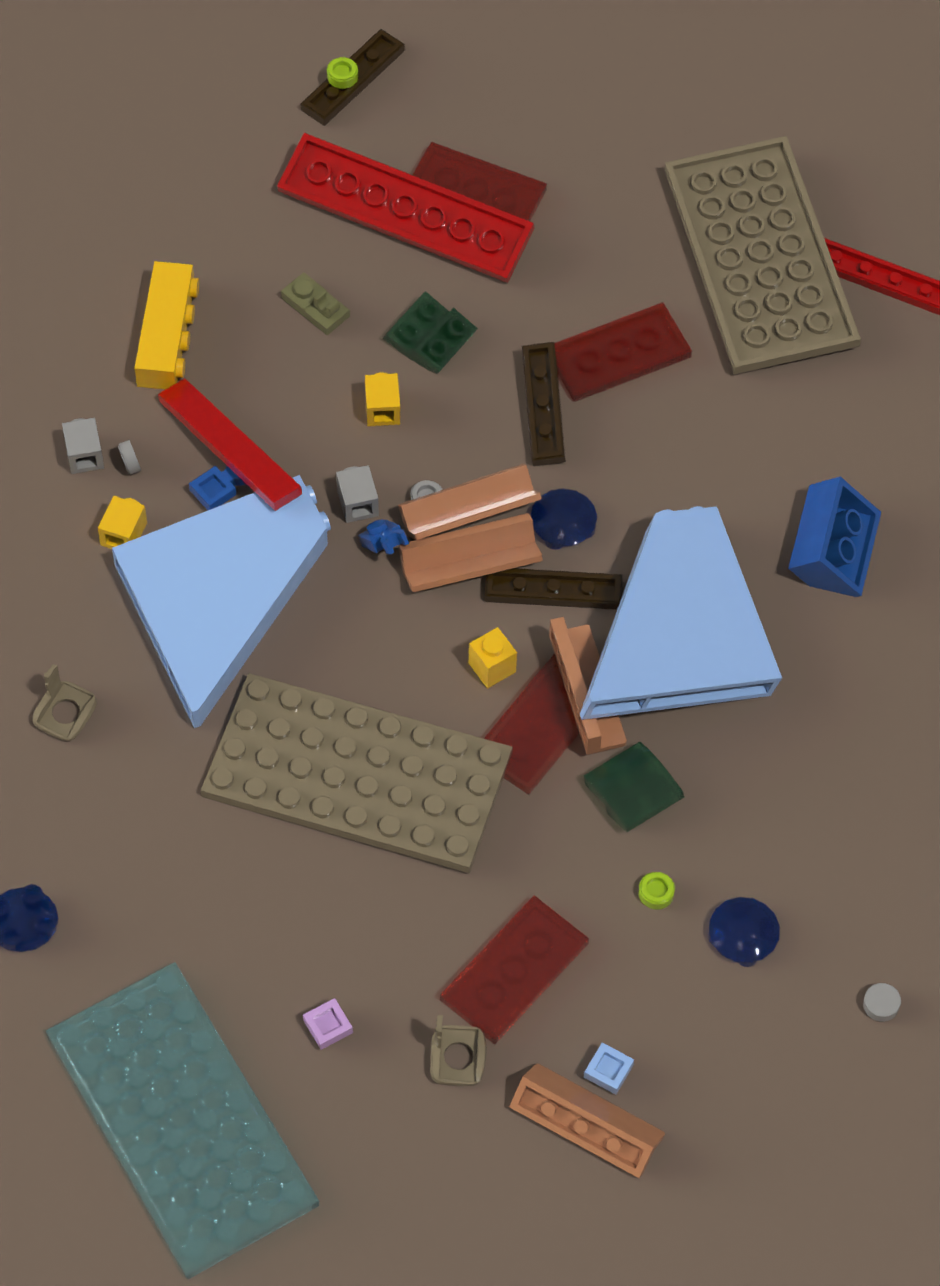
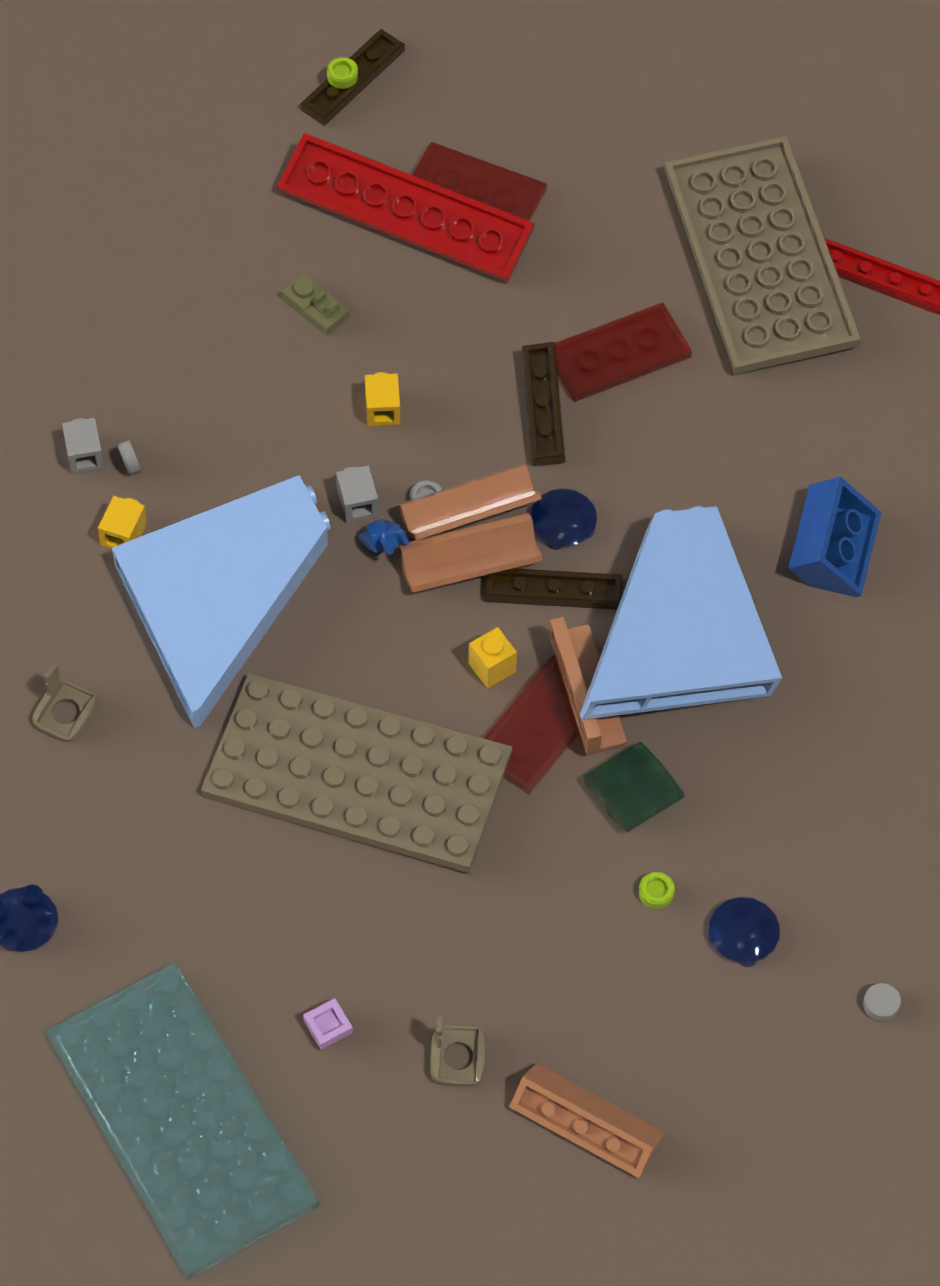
yellow brick [134,261,199,389] -> none
red tile [158,378,302,511] -> none
blue plate [189,465,246,510] -> none
clear green slope [383,291,478,374] -> none
clear red tile [440,895,589,1044] -> none
light blue plate [584,1042,634,1095] -> none

